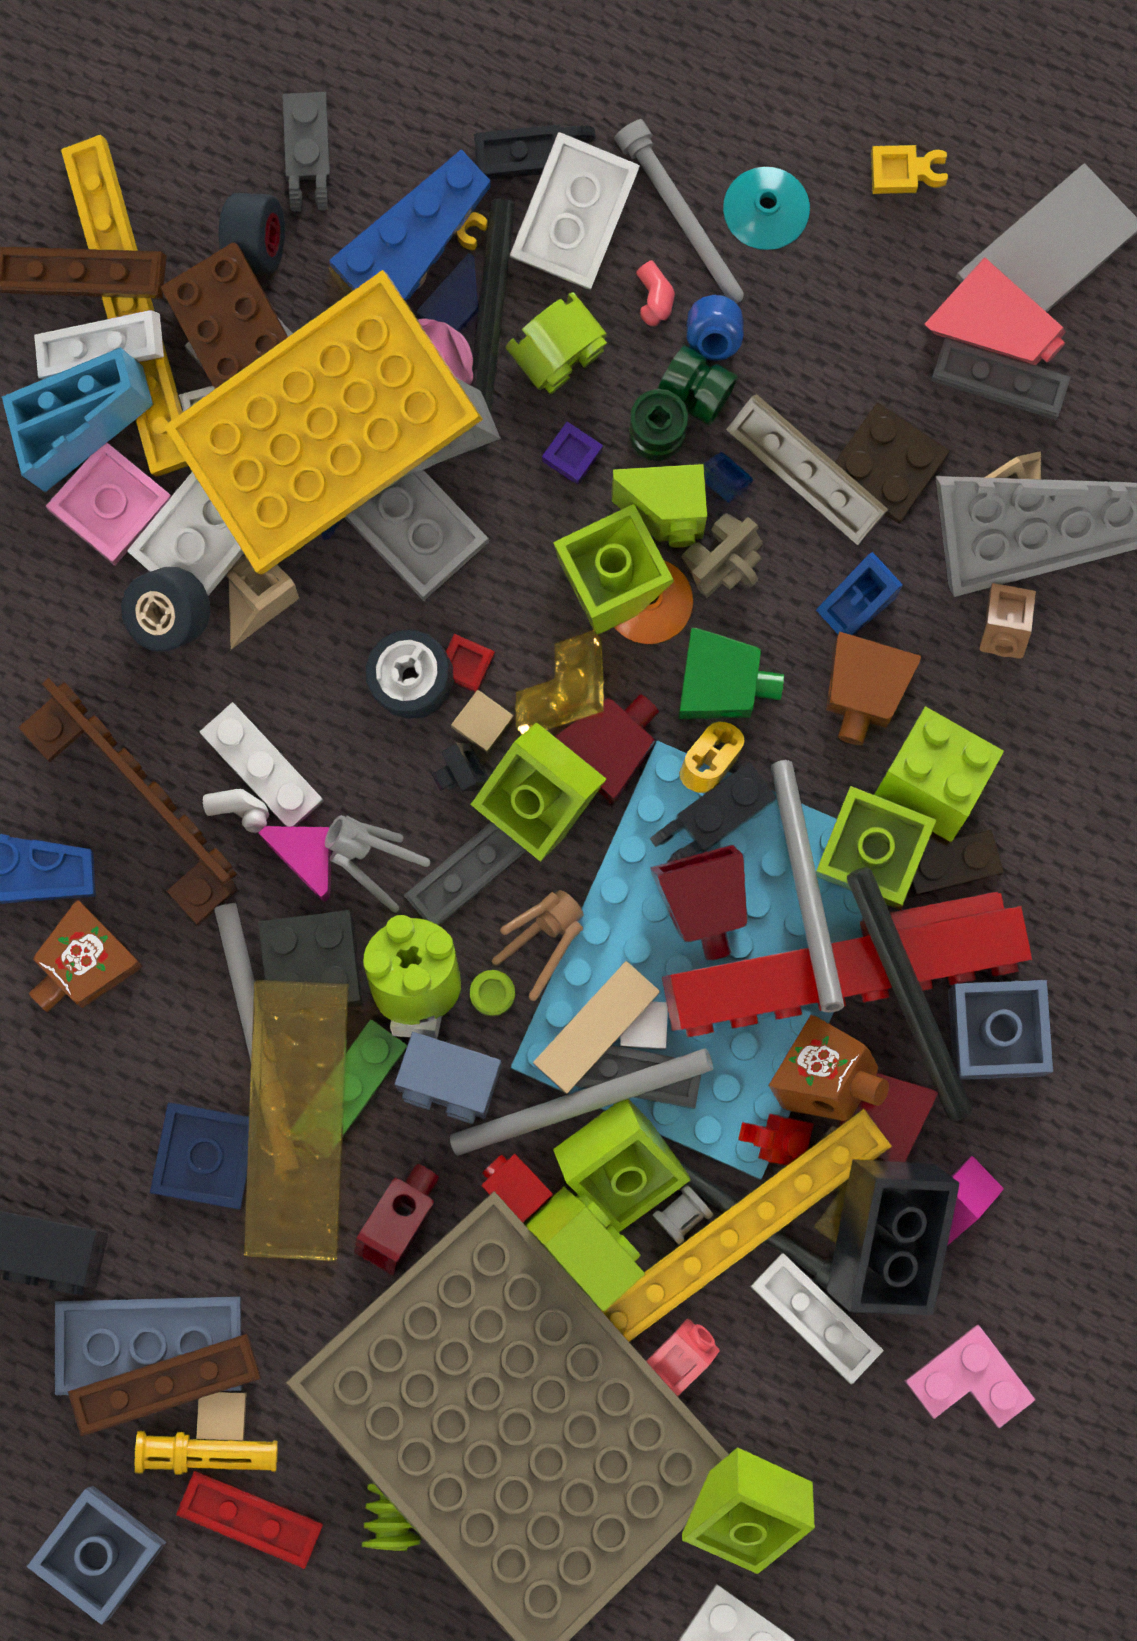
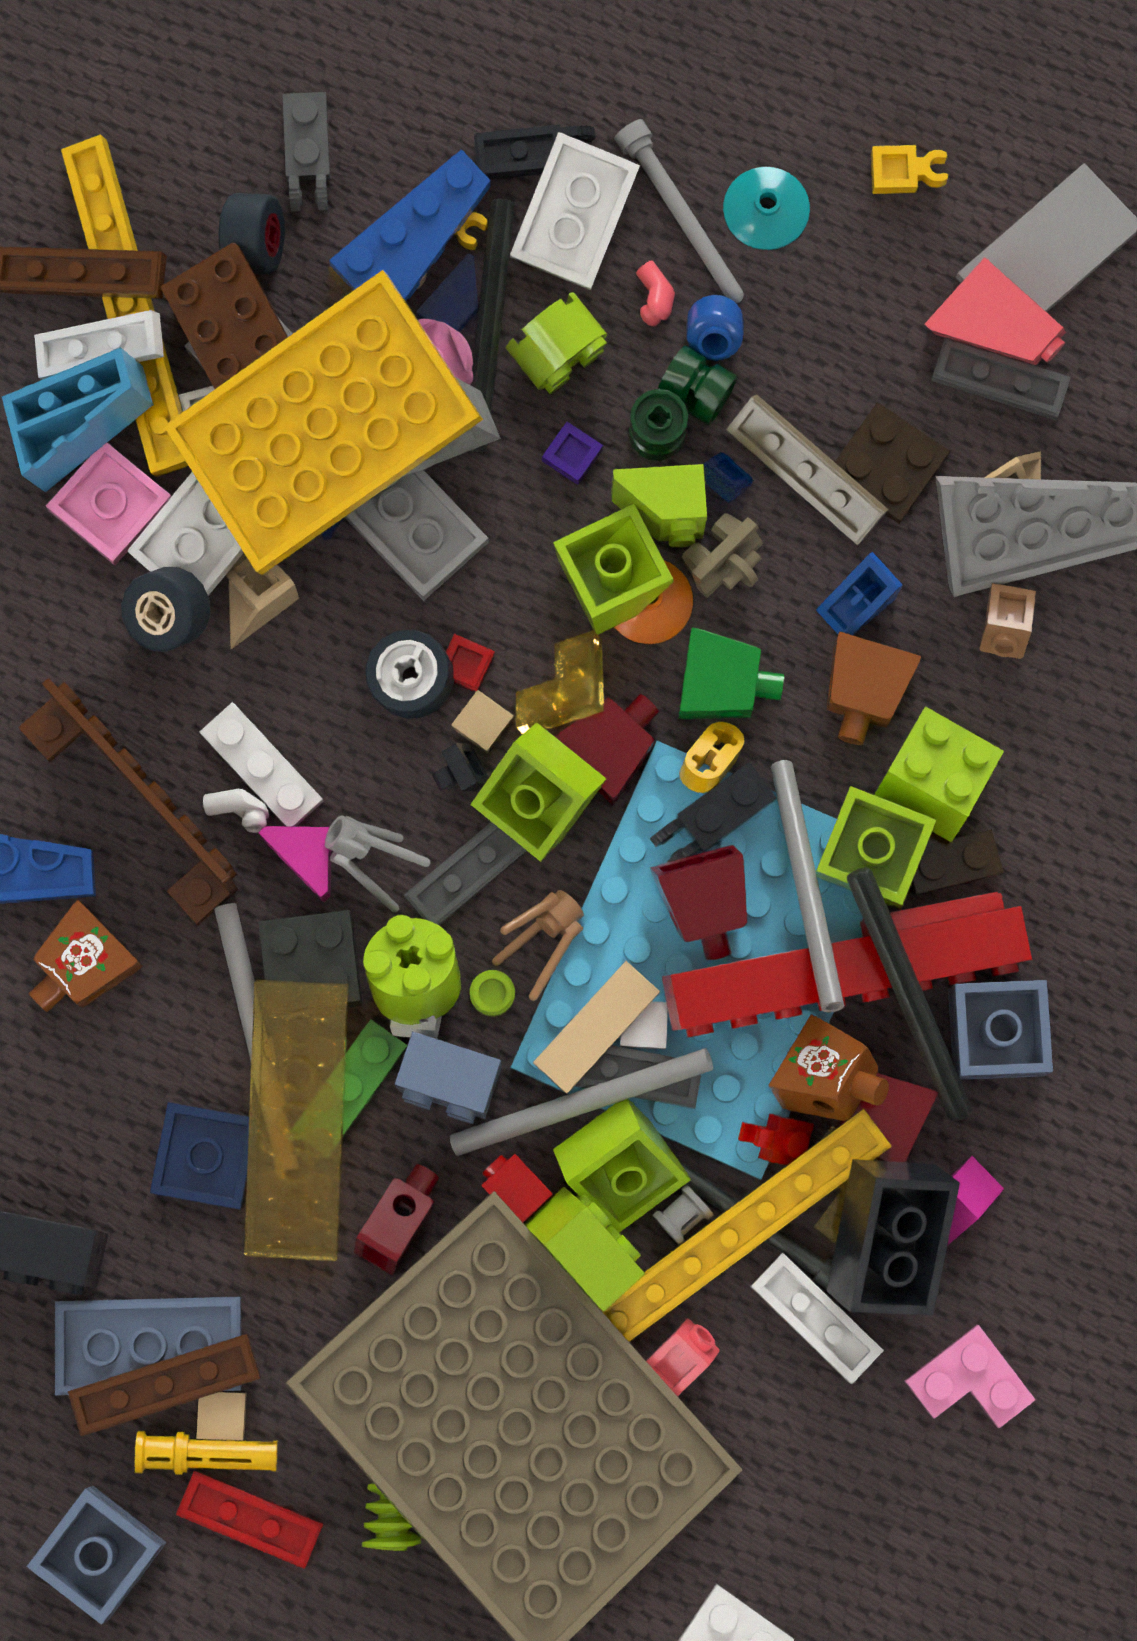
lime slope [682,1447,815,1574] -> none

